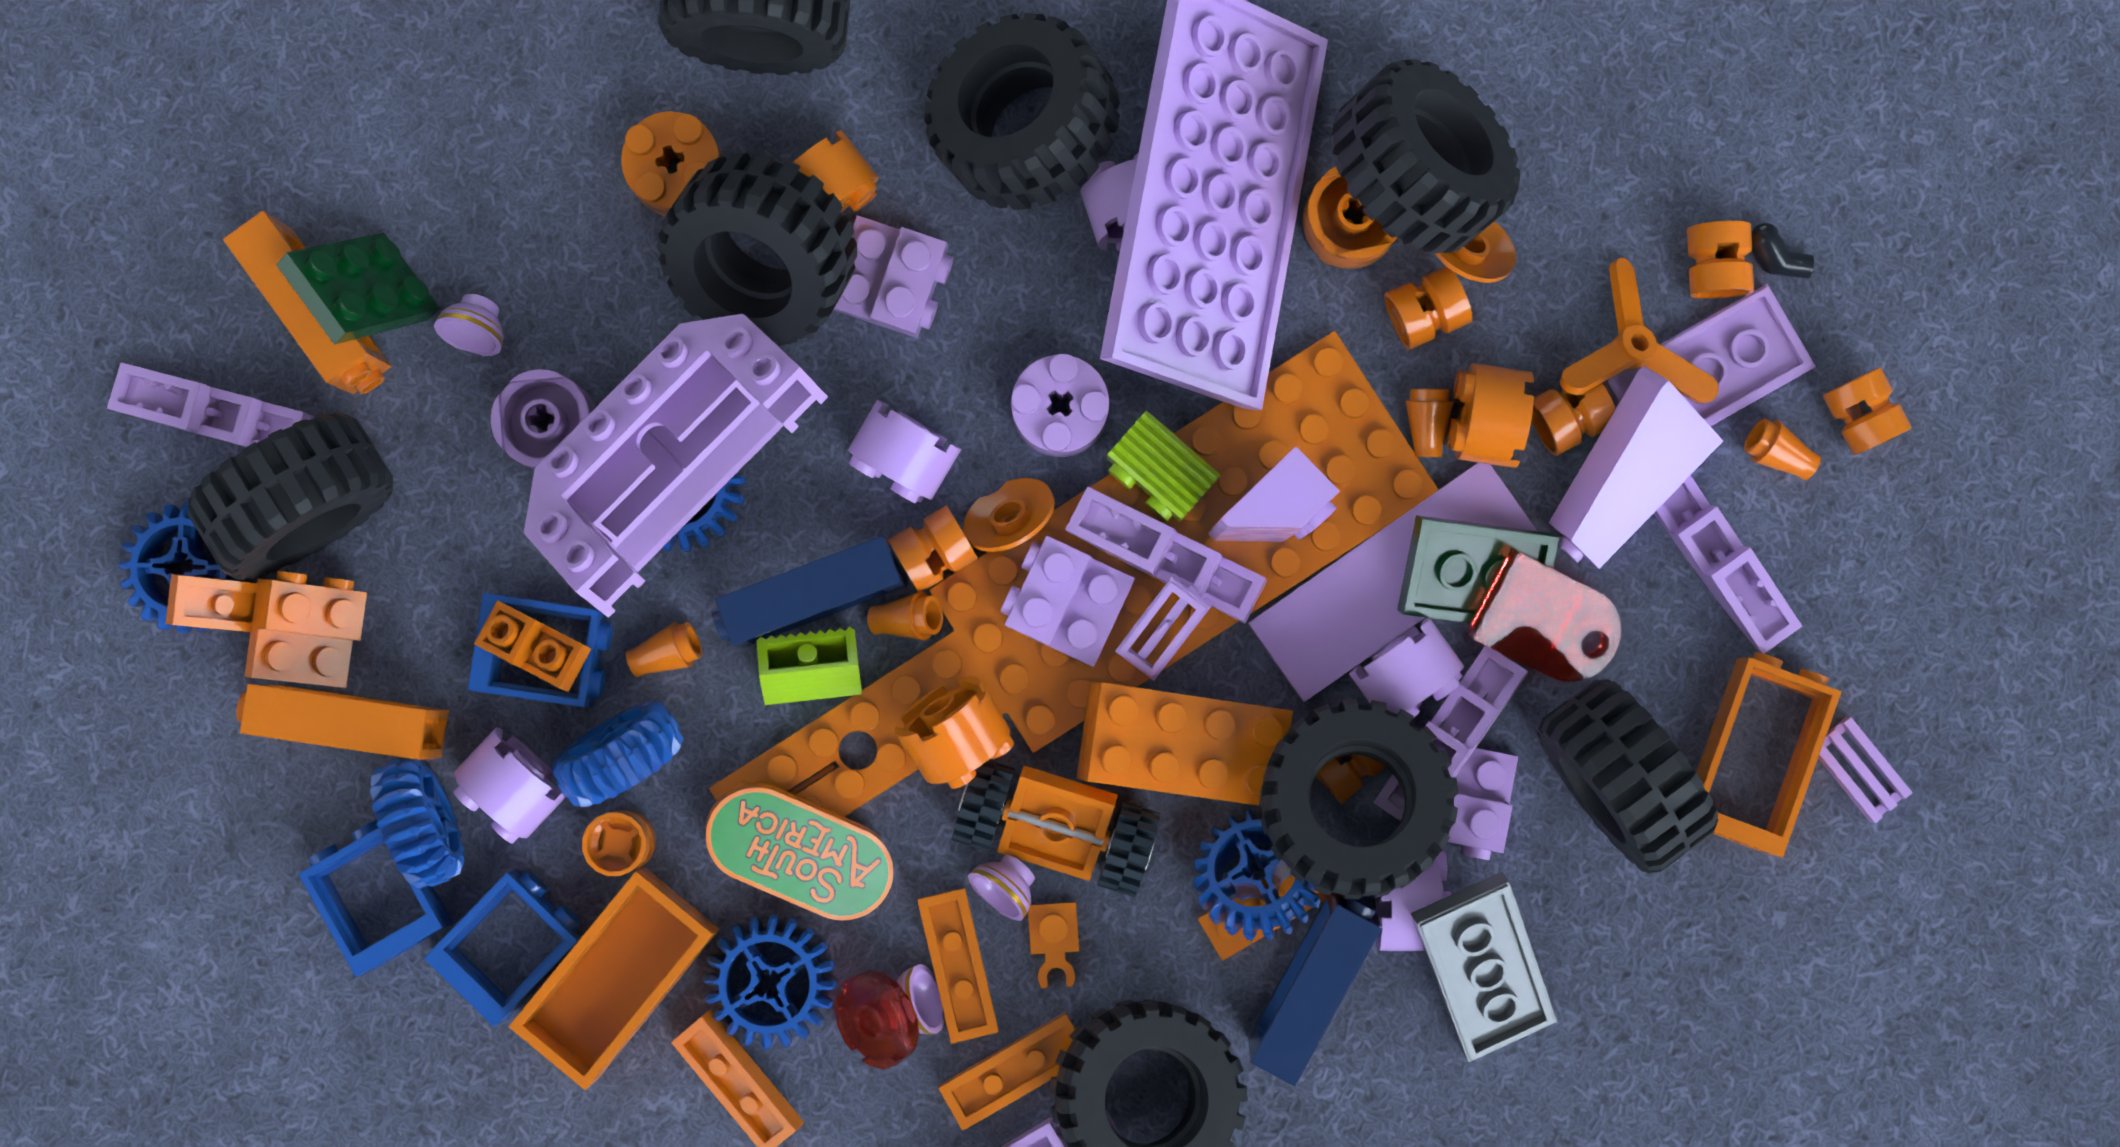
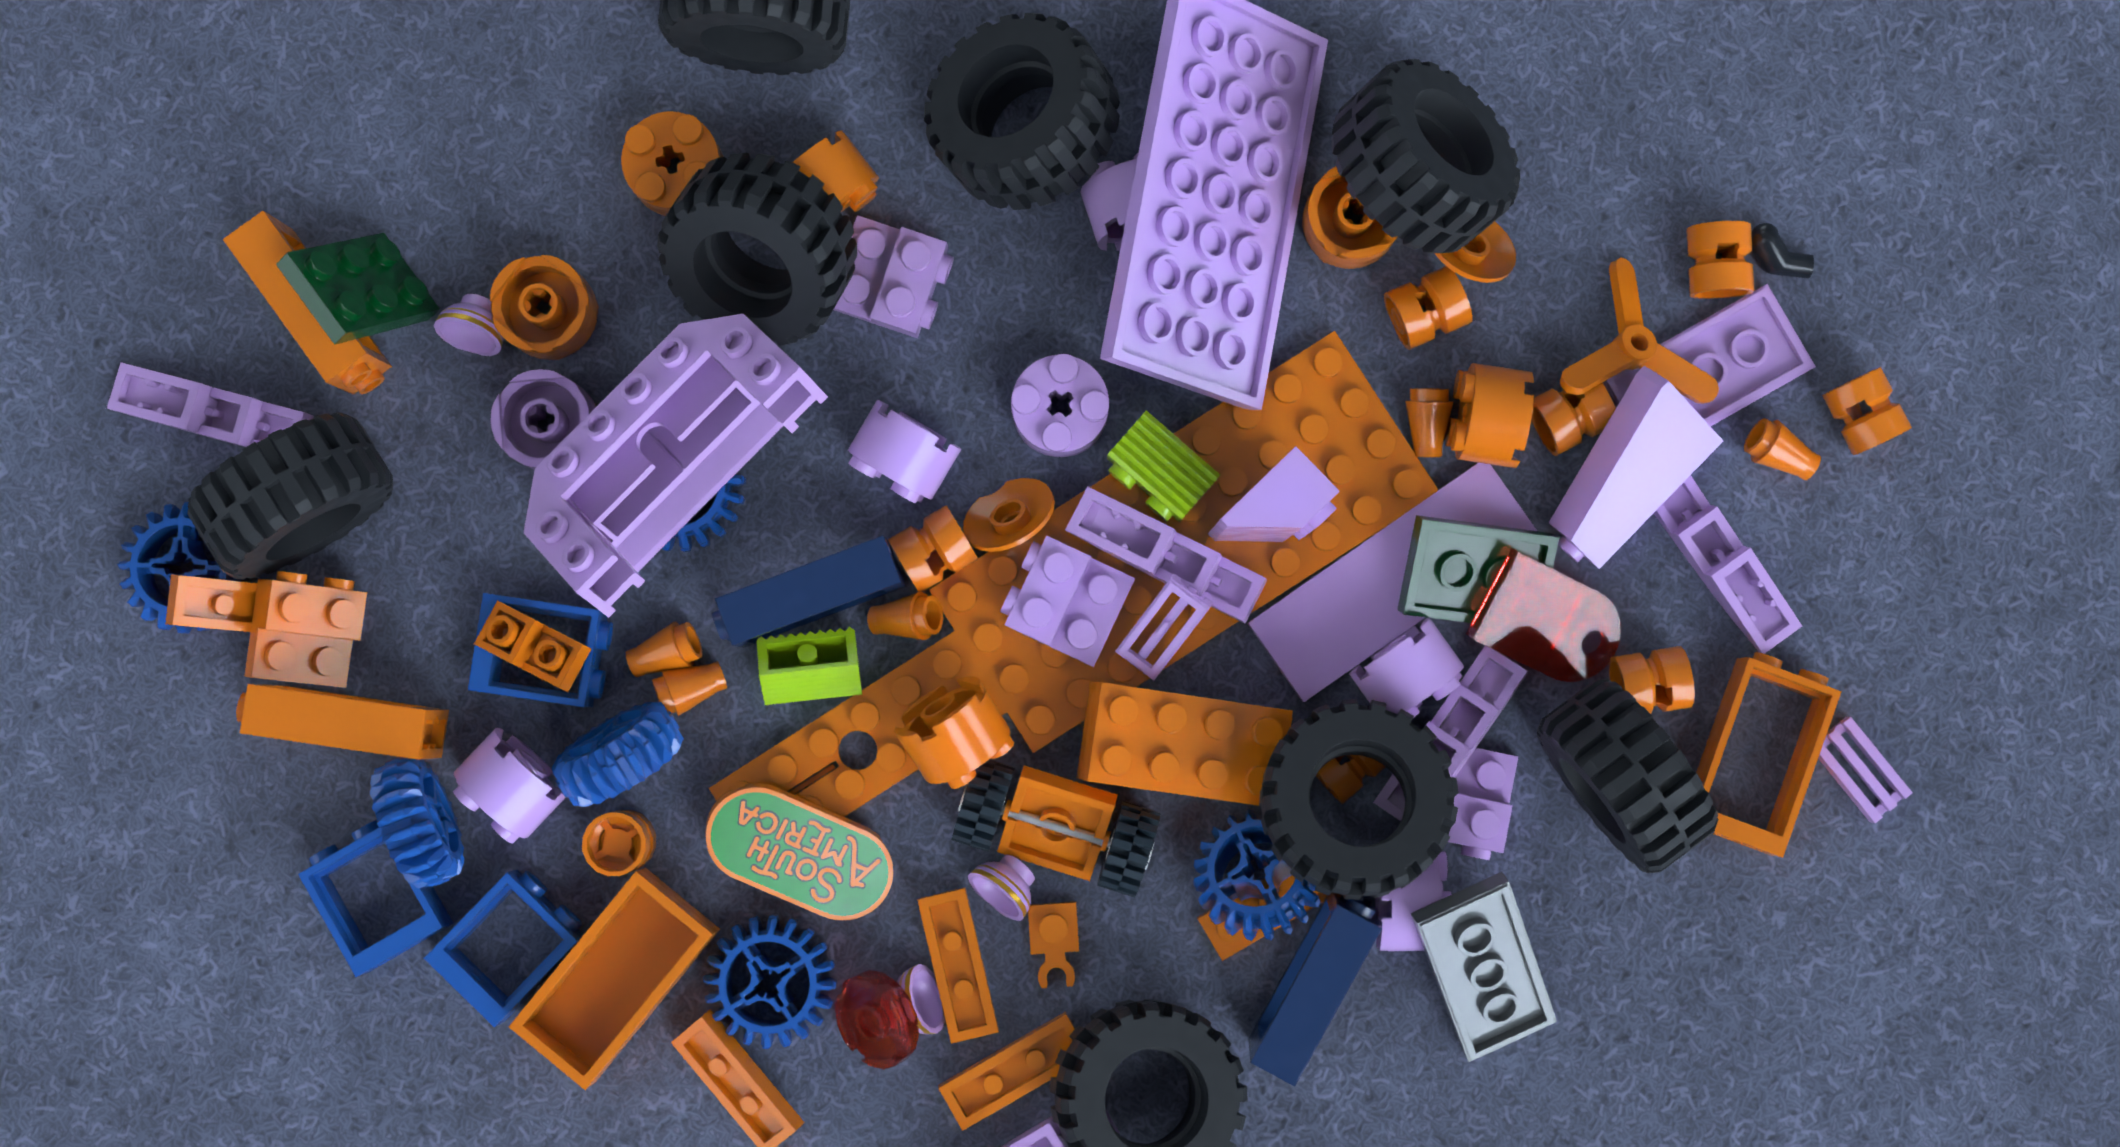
none -> orange brick [490,255,599,360]
none -> orange cone [652,661,728,716]
none -> orange wheel [1609,646,1695,714]

